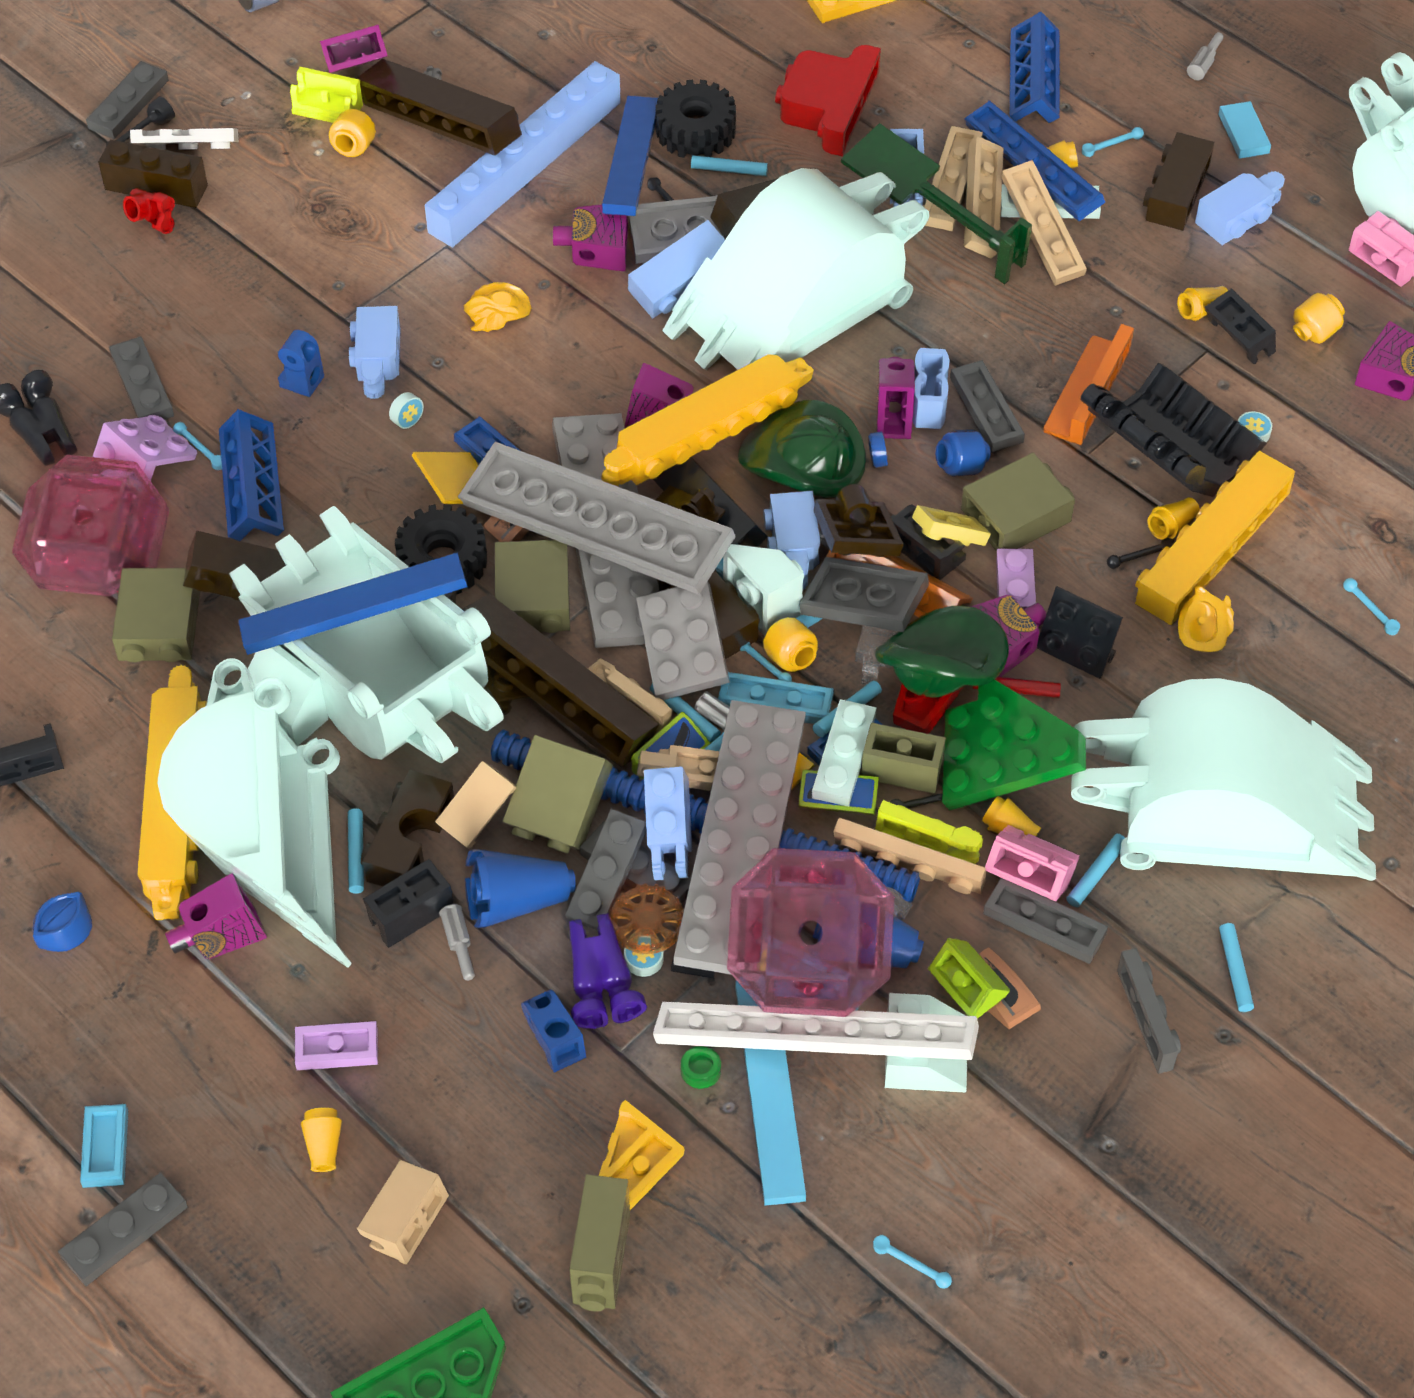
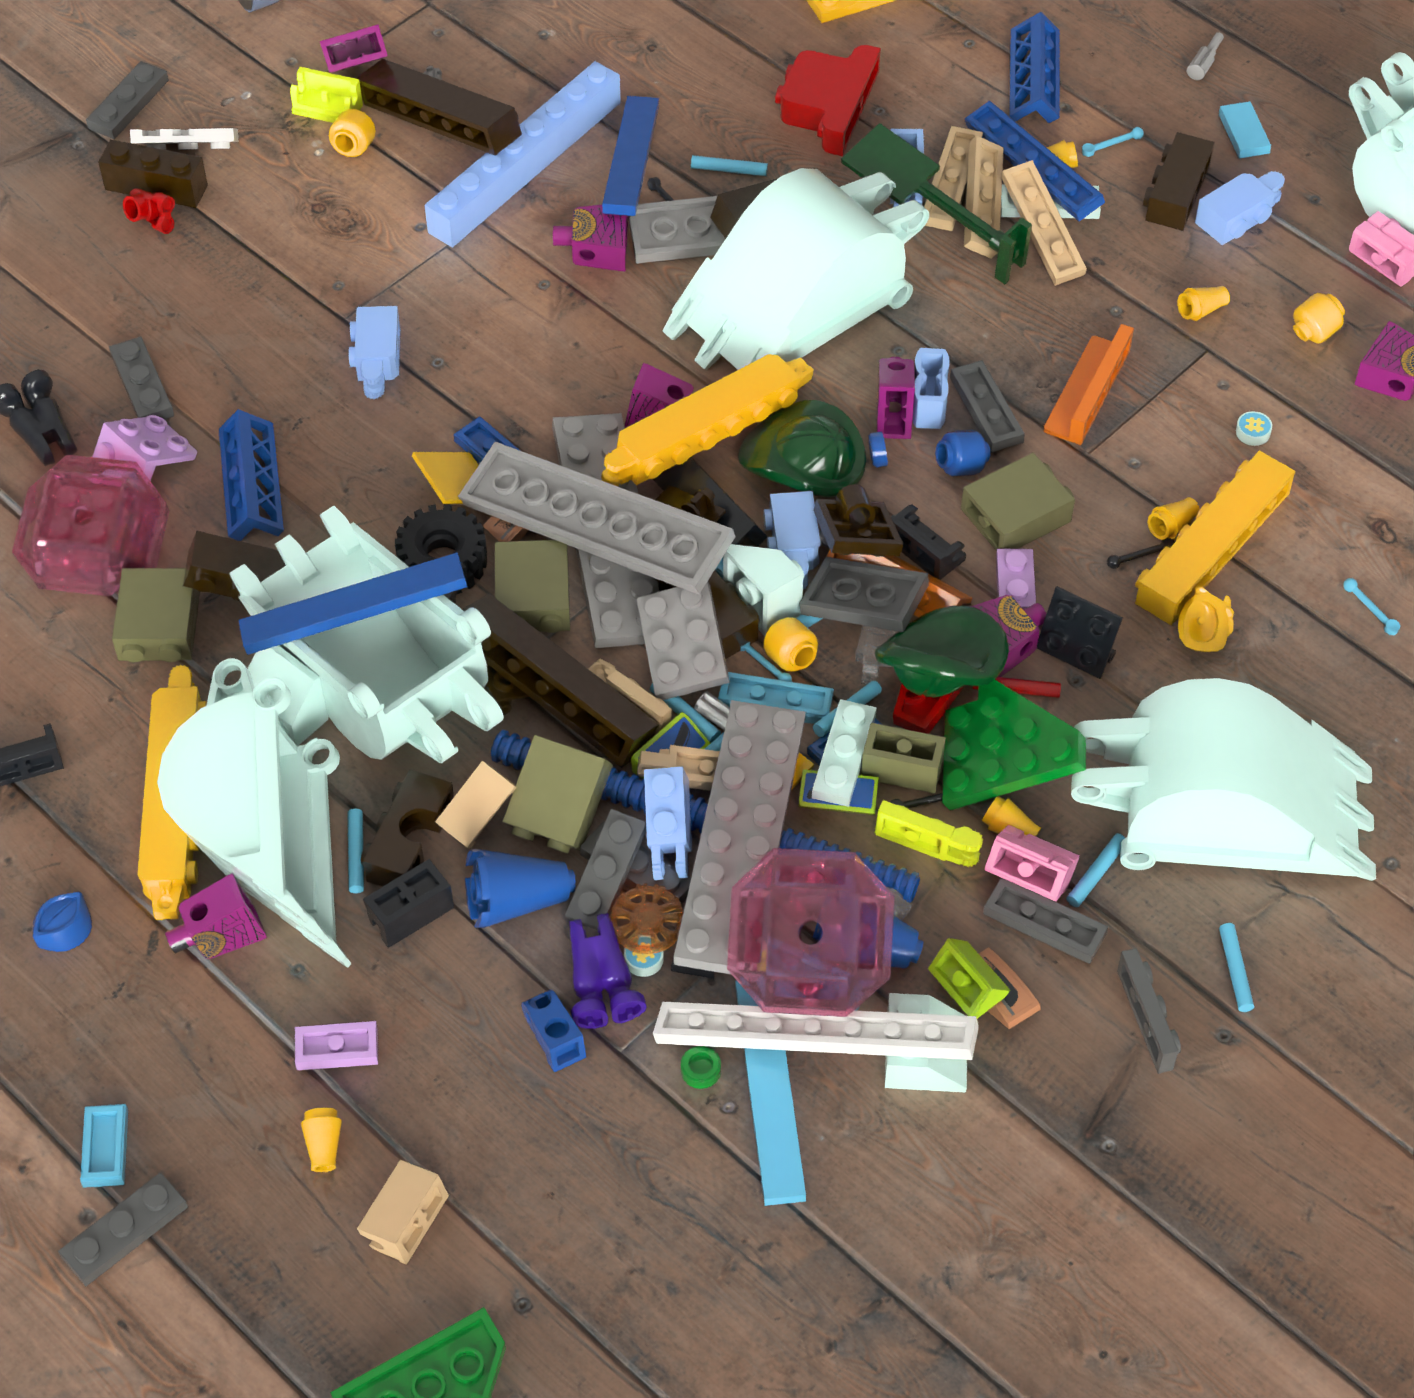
black hinge [106,96,175,147] -> none
medium azure hinge [173,422,222,470] -> none
blue leg [278,330,324,397] -> none
tile [389,392,424,429] -> none
light grey axle [439,904,475,981] -> none
yellow hat [463,282,532,332] -> none
olive brick [569,1174,630,1311] -> none
yellow wing [599,1100,684,1210] -> none
light blue brick [628,220,725,319] -> none
black tyre [656,79,736,159] -> none
tan plate [834,818,986,894] -> none
medium azure hinge [873,1235,952,1289] -> none
light yellow plate [912,505,991,546] -> none
black hinge [1080,363,1267,497] -> none
black hinge [1205,288,1276,364] -> none

